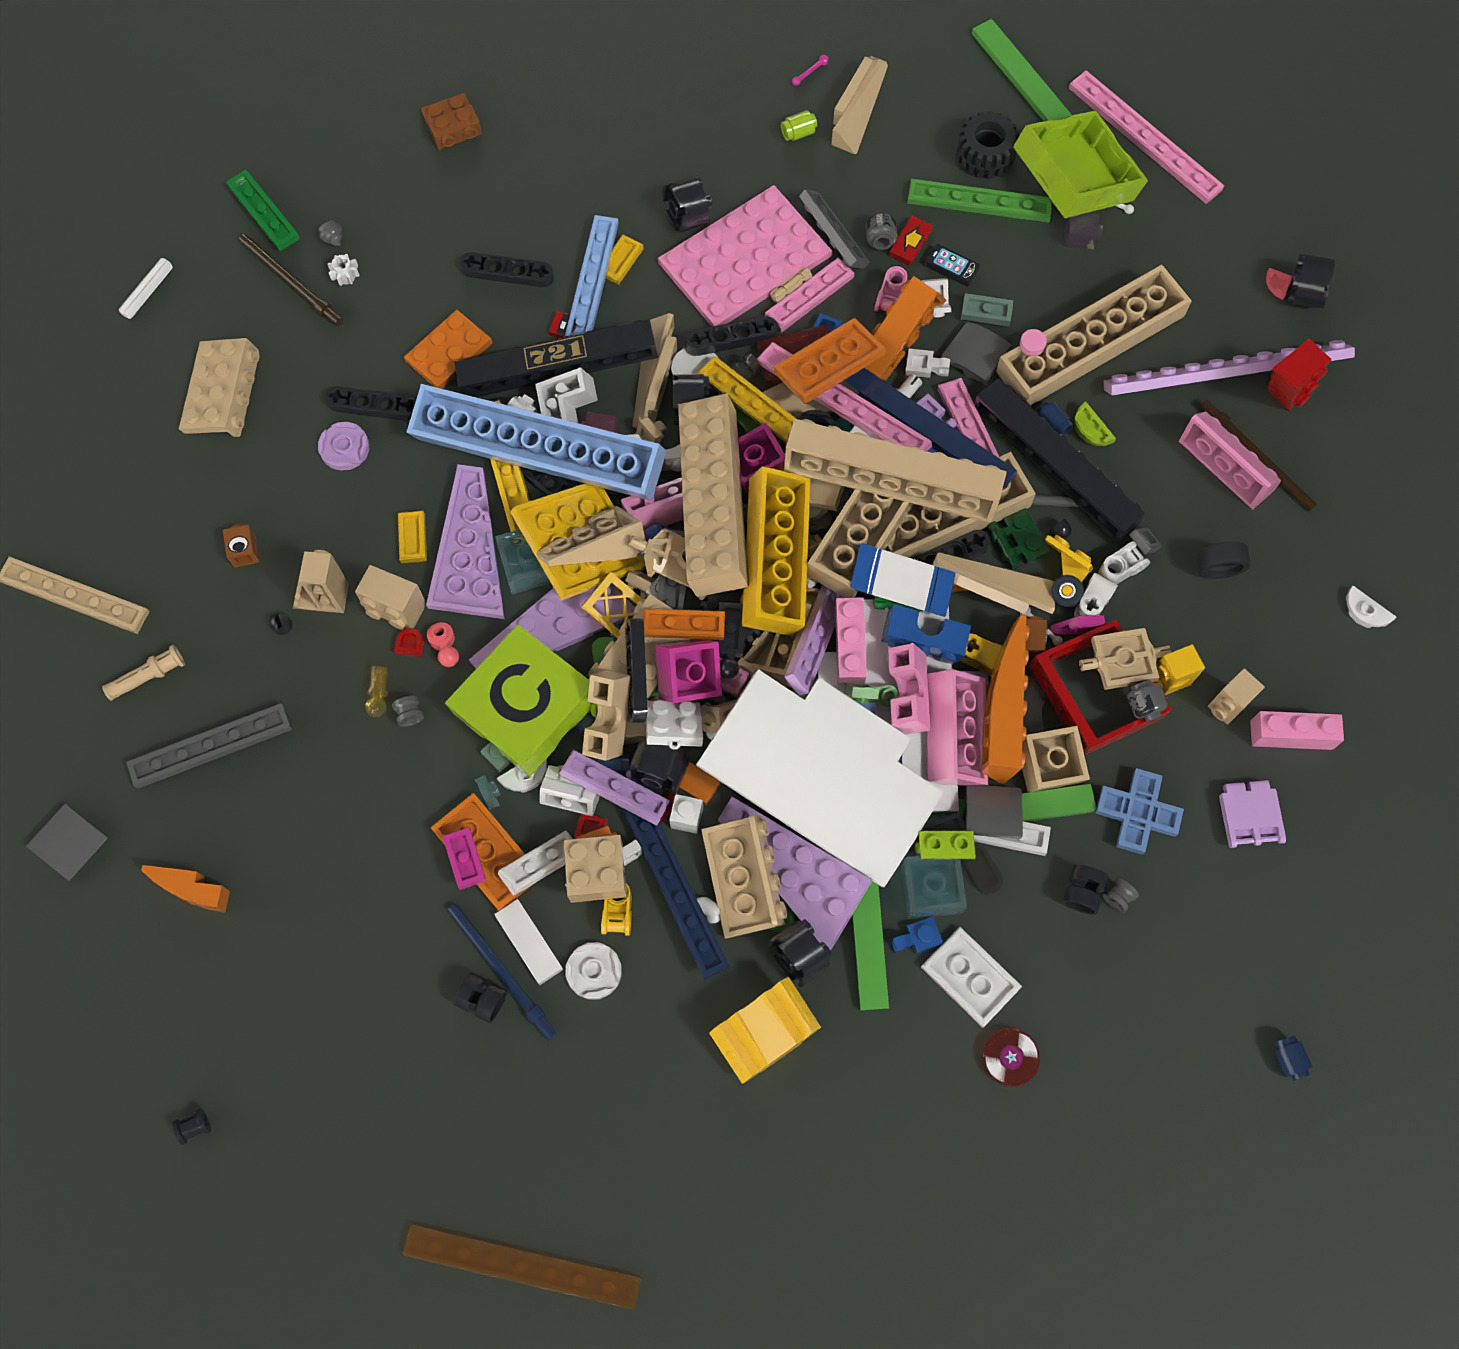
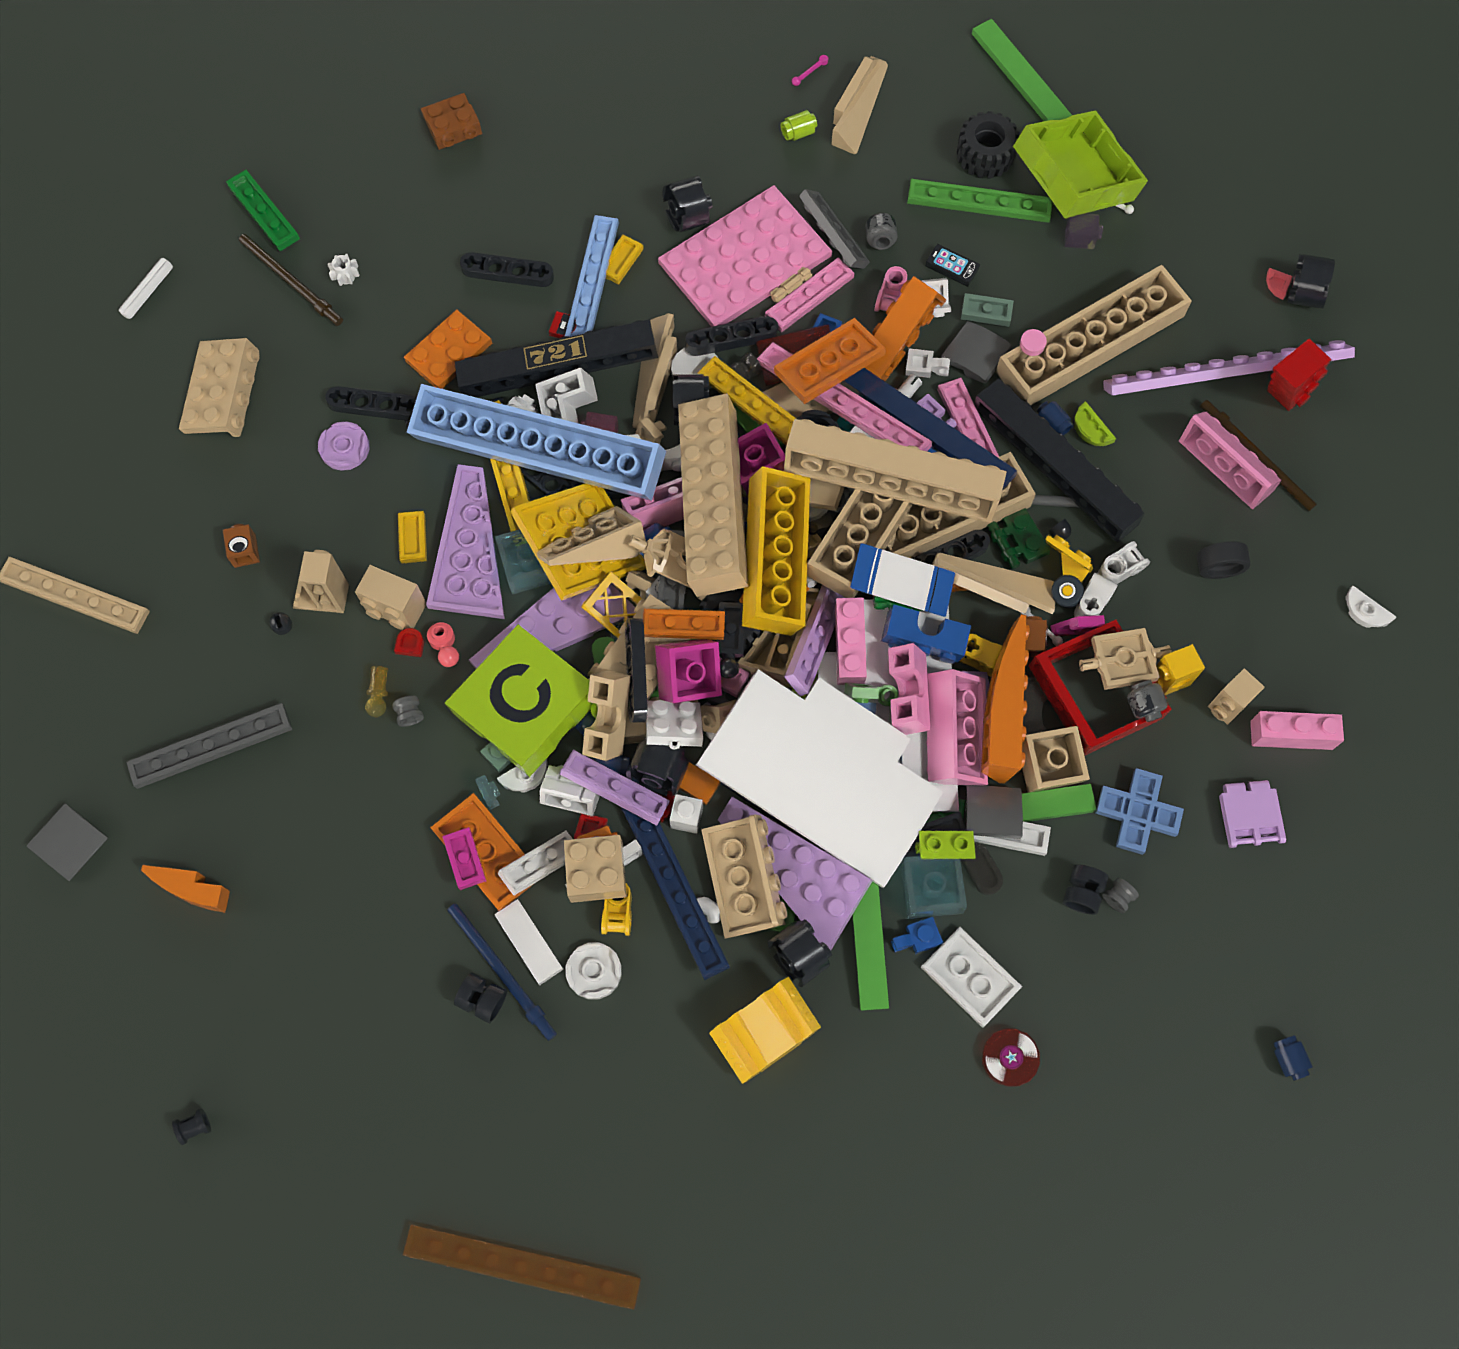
tan pin [102,645,185,701] -> none
dark grey plate [318,220,343,246] -> none
red tile [889,216,933,266] -> none
bright pink tile [1069,70,1224,204] -> none
dark grey tile [1129,527,1162,555] -> none

